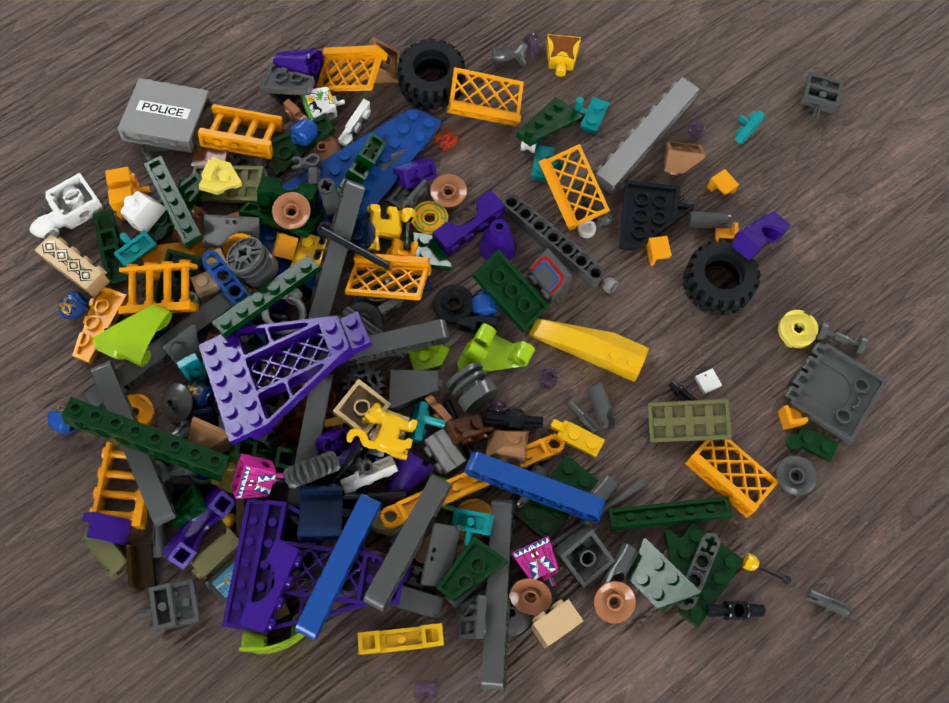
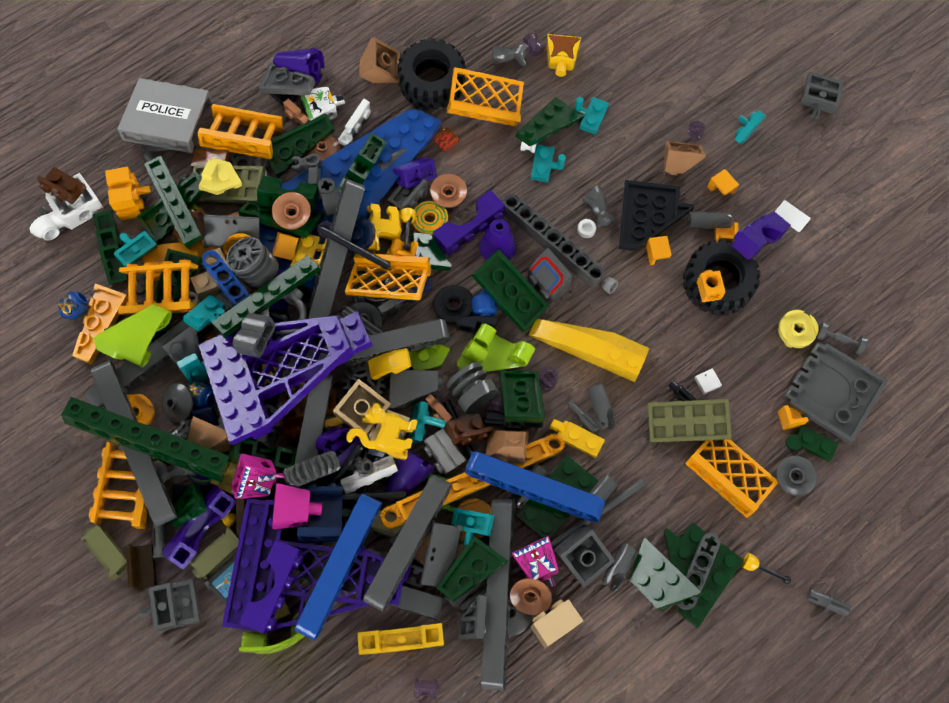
tan brick [35,234,110,298] -> none
blue head [47,405,77,434] -> none
dark purple panel [82,512,132,545] -> none
white torso [121,191,166,233] -> none
blue head [290,118,318,146] -> none
light orange fence [316,45,388,91] -> none
light orange fence [538,144,610,231] -> none
nougat dish [594,581,636,624] -> none
light grey brick [595,77,699,195] -> none
dark green plate [607,496,733,531] -> none
black axle [705,600,766,620] -> none
none -> reddish brown bracket [36,167,87,205]
none -> teal plate [183,295,225,332]
none -> dark grey brick [233,313,275,358]
none -> dark pink torso [272,483,322,529]
none -> yellow slope [368,348,412,380]
none -> dark green tile [499,370,545,422]
none -> light orange brick [697,270,725,302]
none -> white sticker [775,200,811,232]

